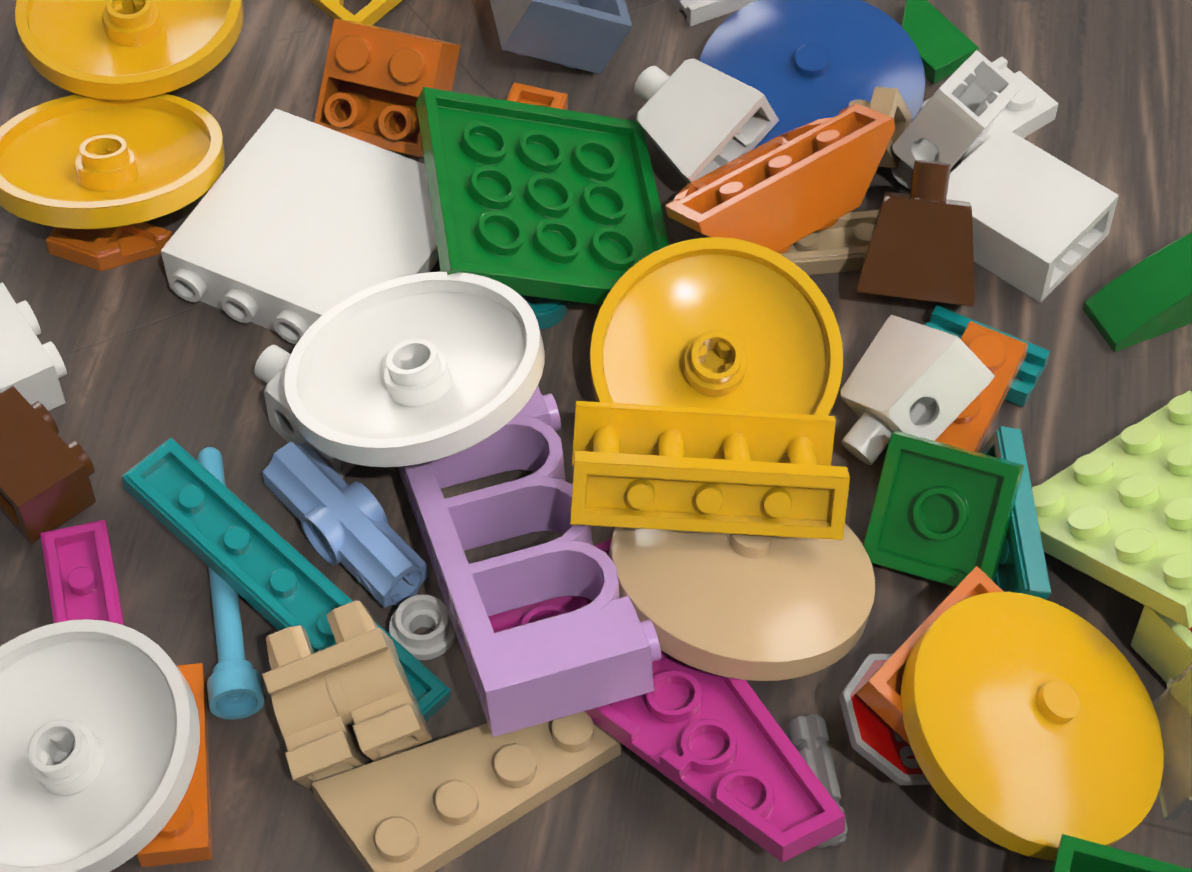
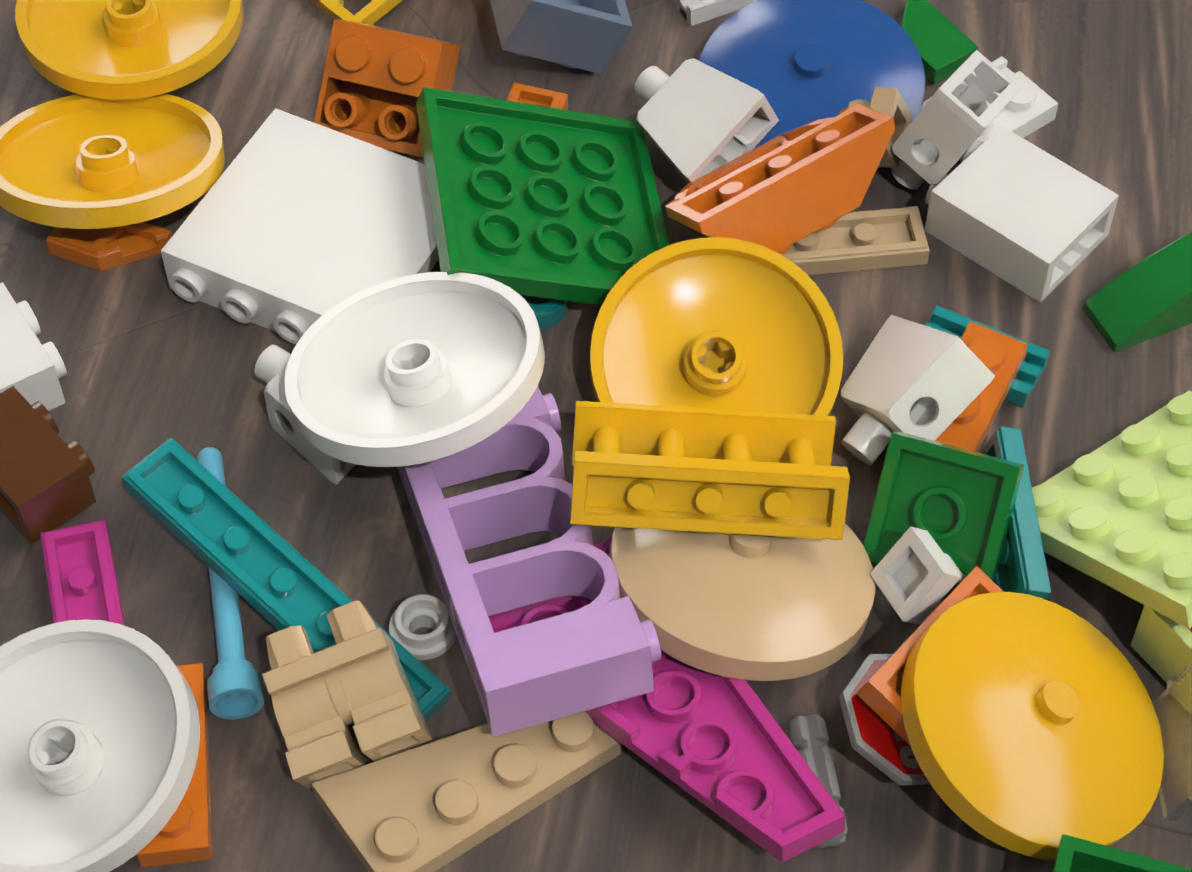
light blue piece [262,441,429,608] -> none
reddish brown torso [857,160,975,306] -> none
none -> white tile [870,526,964,625]

